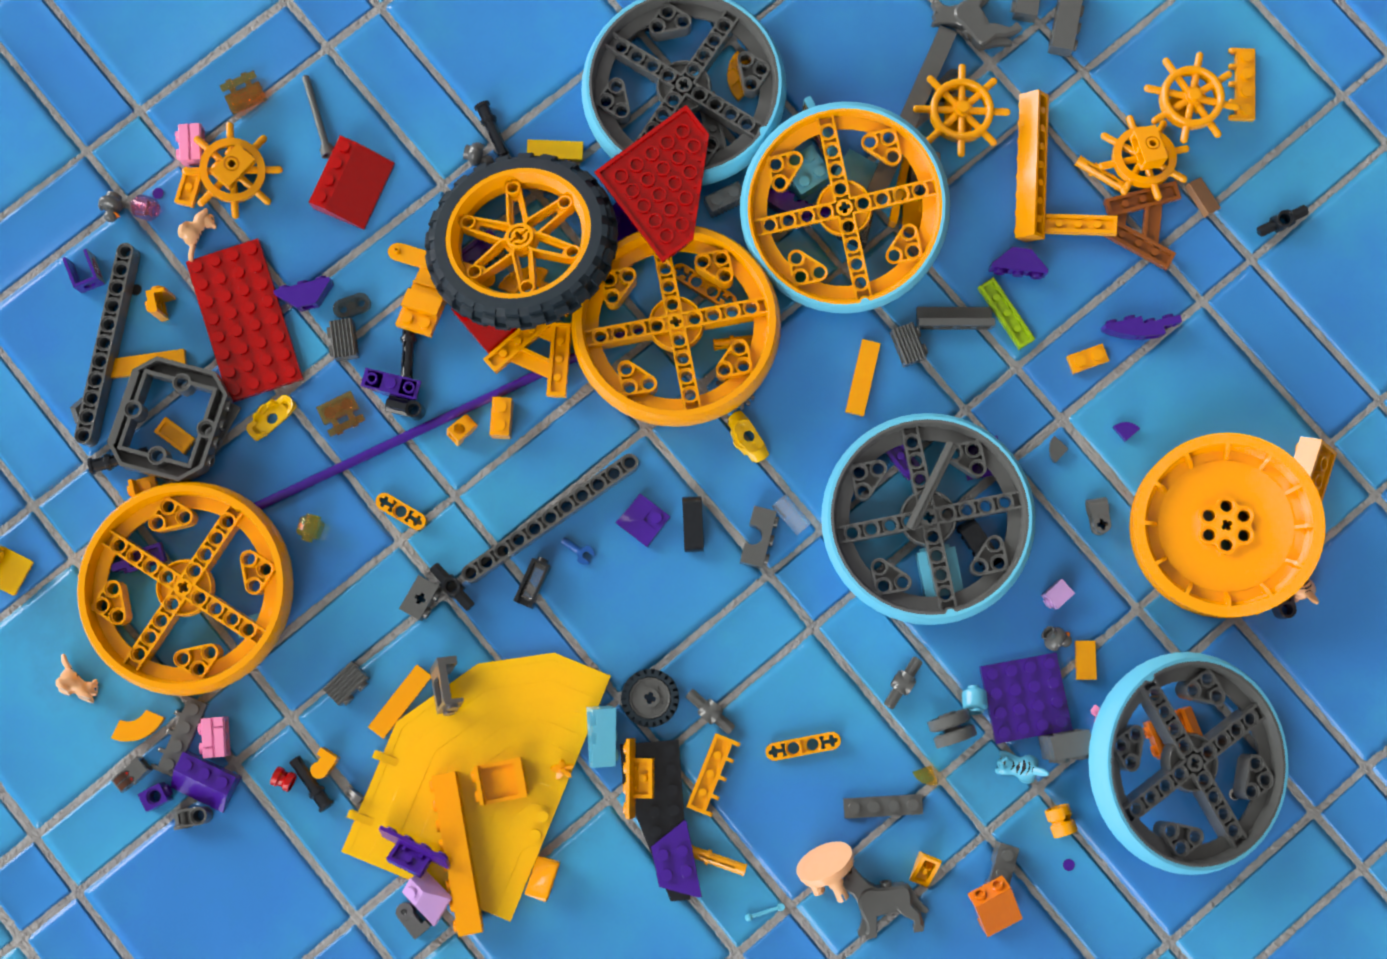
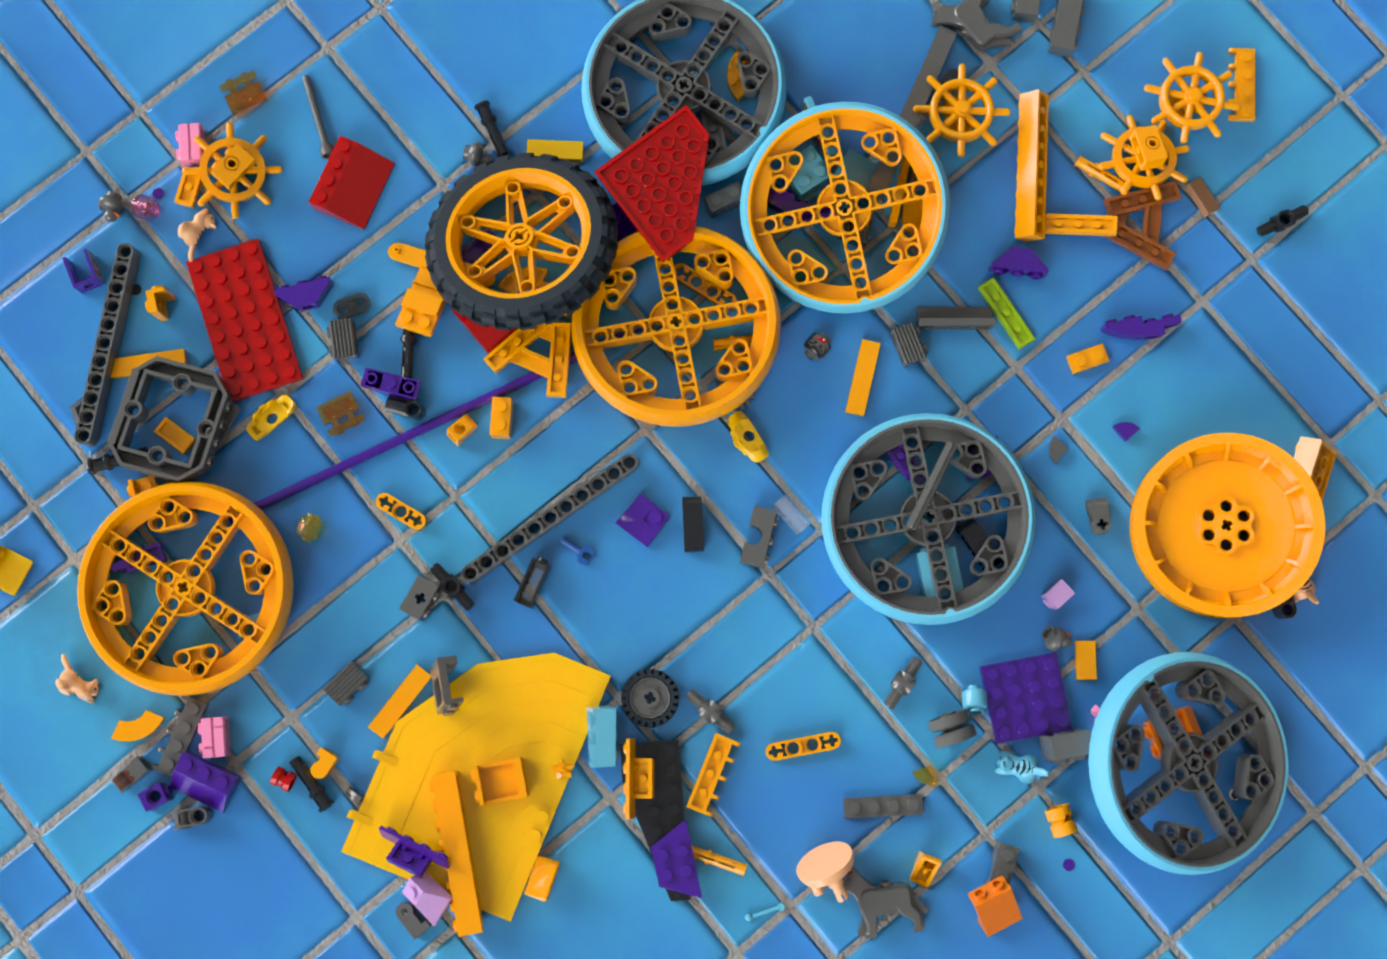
none -> head [803,332,831,361]

